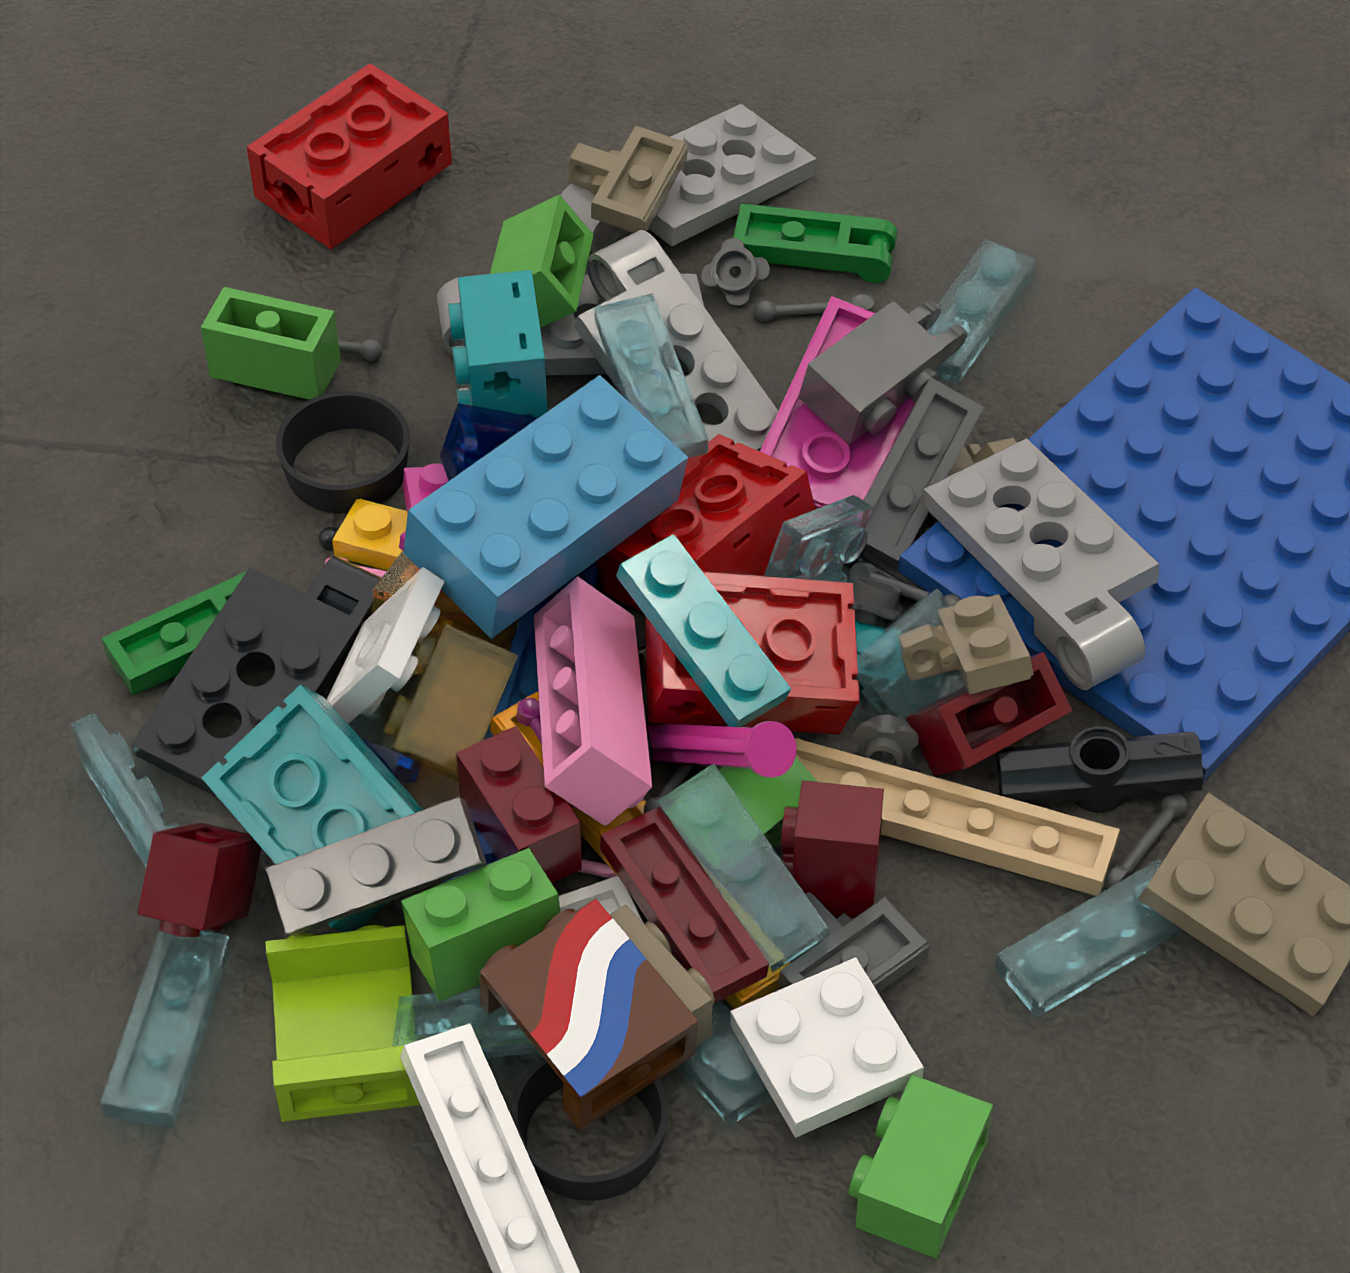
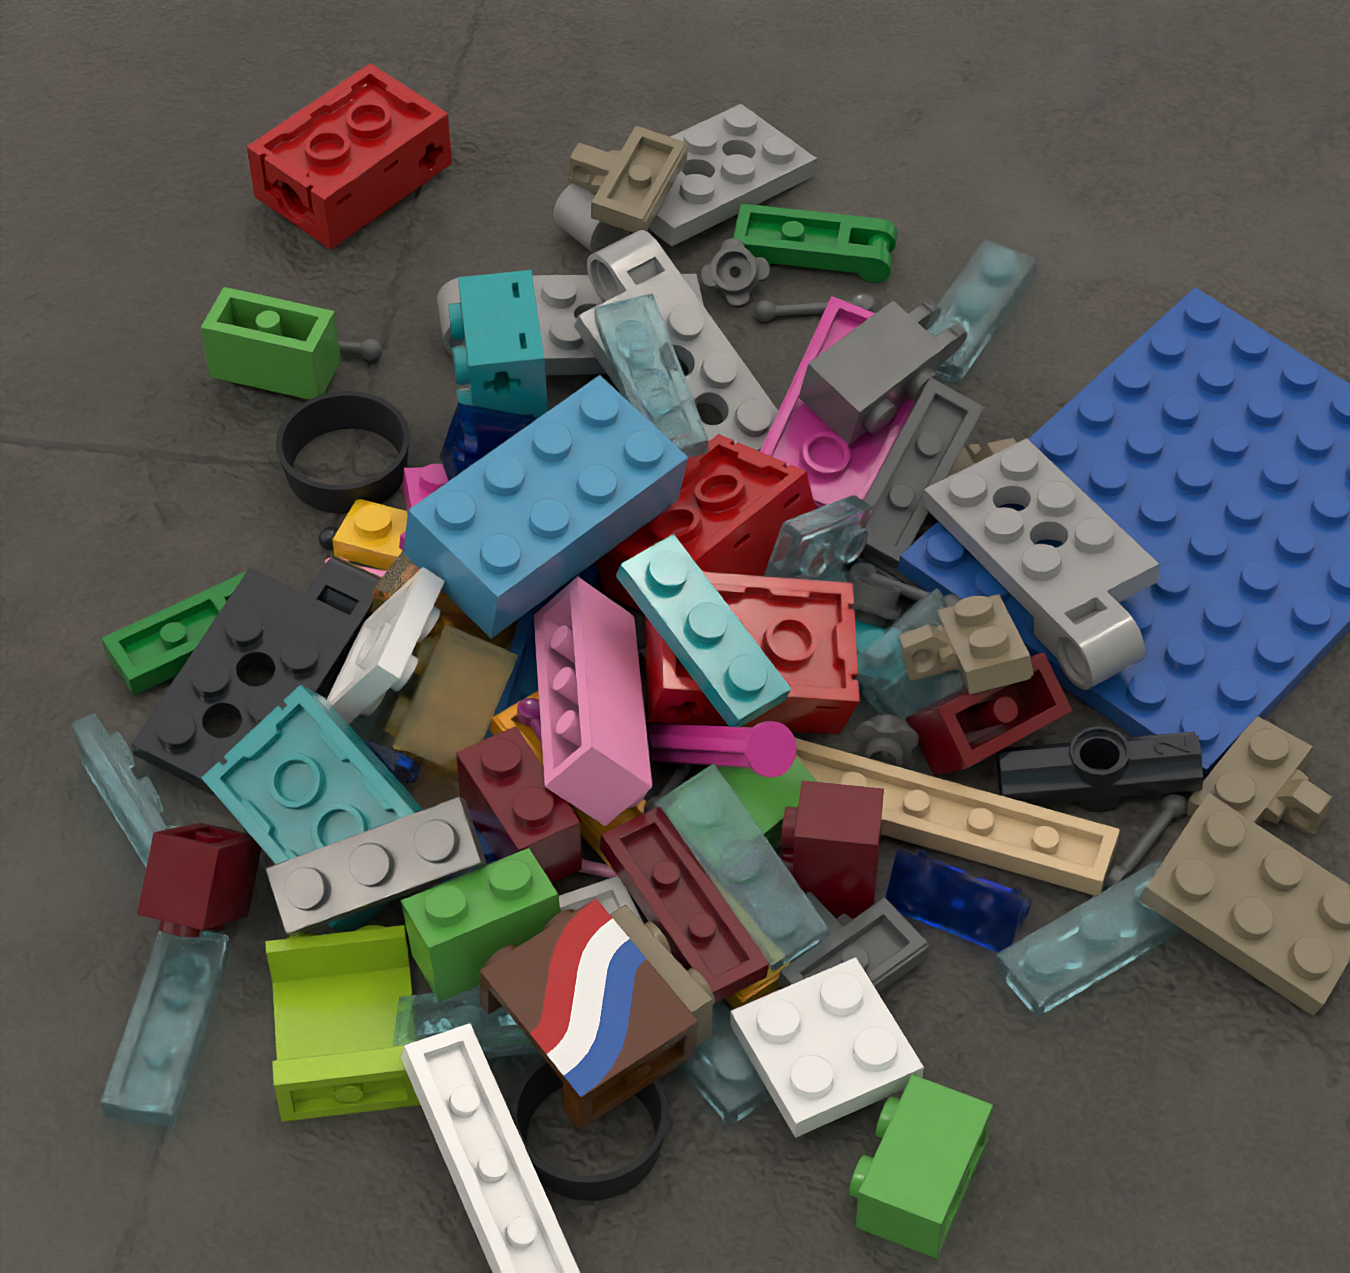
bright green brick [490,194,594,328] -> none
none -> clear blue hinge [885,848,1032,956]
none -> dark tan hinge [1186,717,1332,837]

